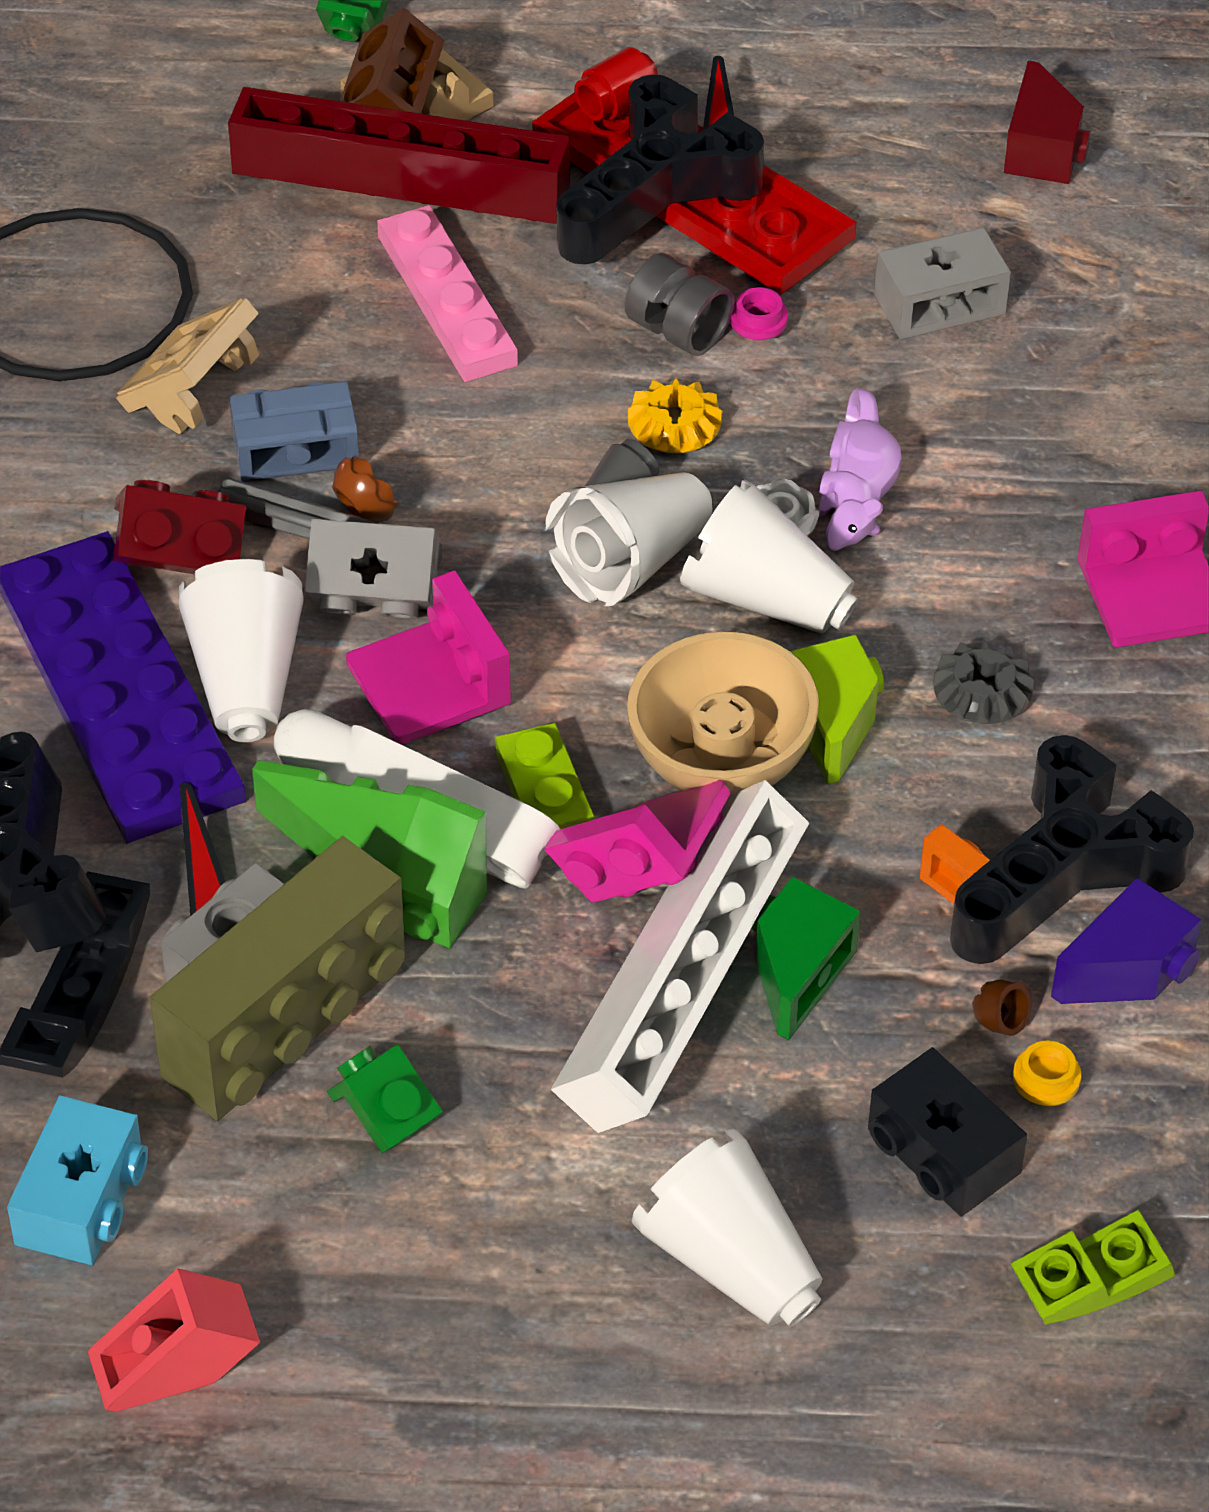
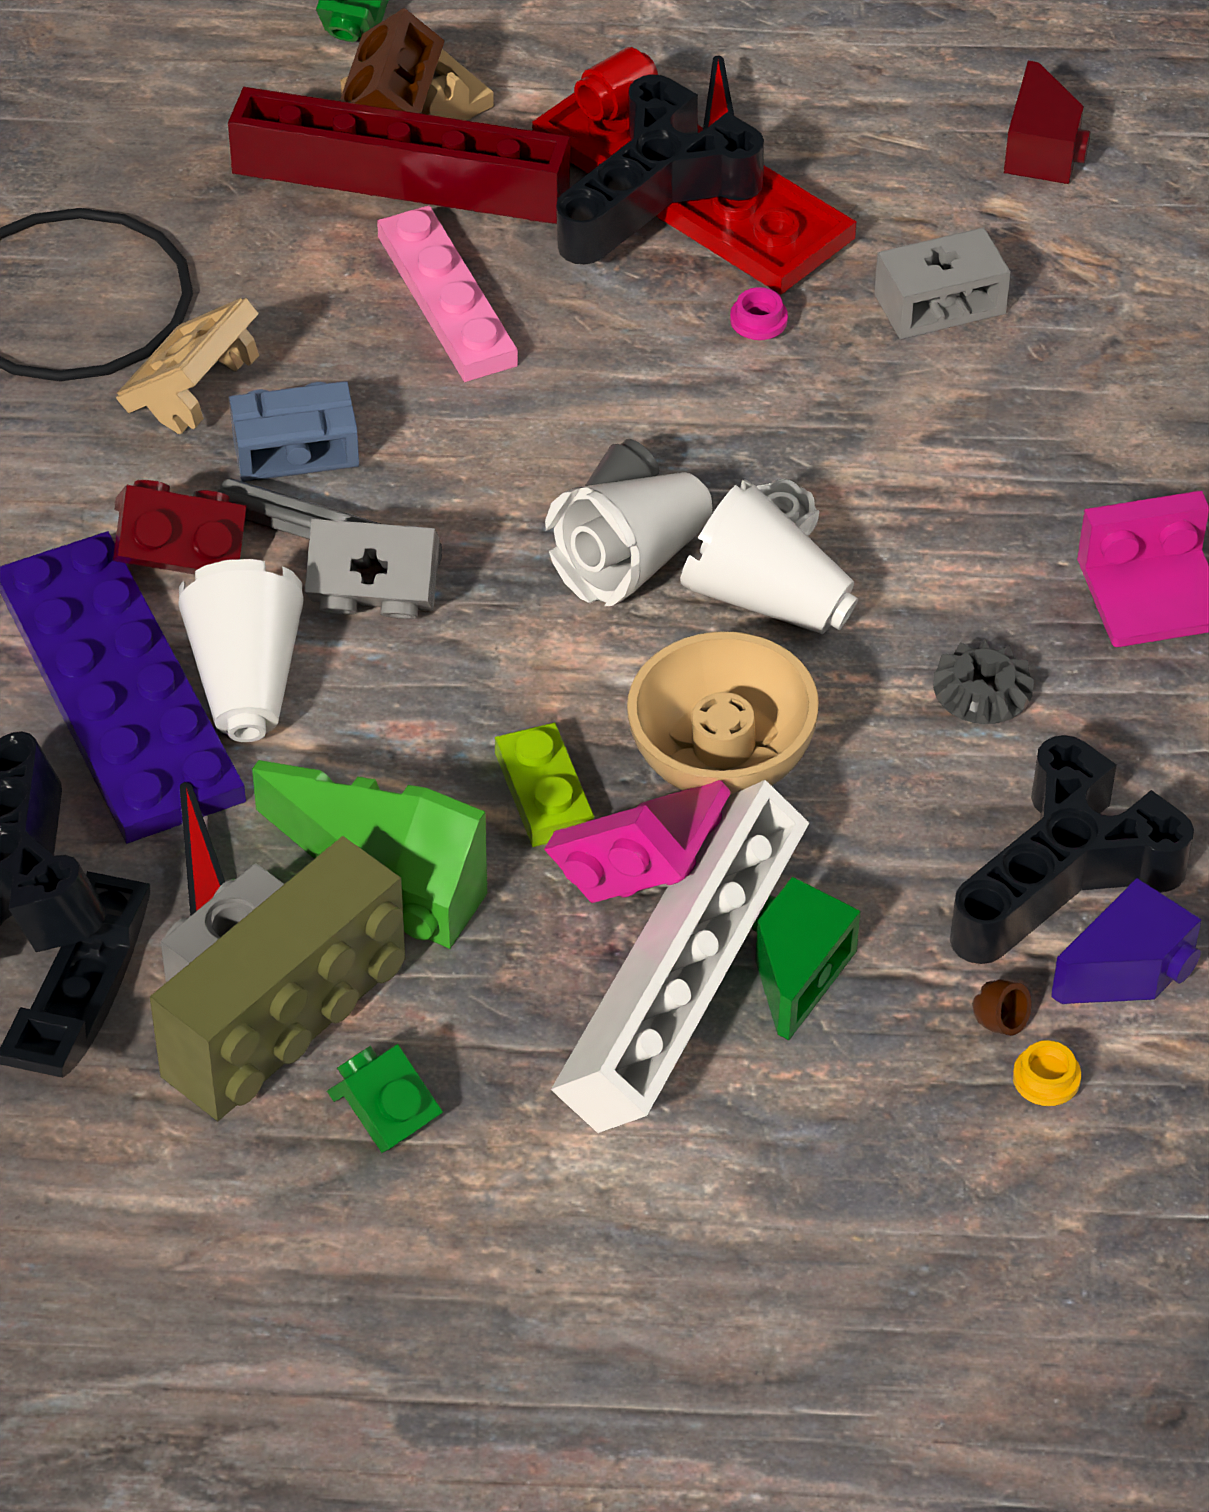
medium azure brick [7,1095,148,1266] -> none
coral slope [87,1268,260,1412] -> none
white piece [274,709,560,889] -> none
dark orange plate [332,455,400,523] -> none
dark pink bracket [346,570,511,745] -> none
flat silver wheel [625,253,734,356] -> none
yellow gear [628,377,722,453] -> none
white cone [631,1128,823,1327] -> none
lime slope [790,634,884,785] -> none
lavender animal [818,388,901,551] -> none
black brick [868,1047,1027,1217] -> none
orange plate [919,824,990,904] -> none
lime slope [1010,1210,1176,1325] -> none

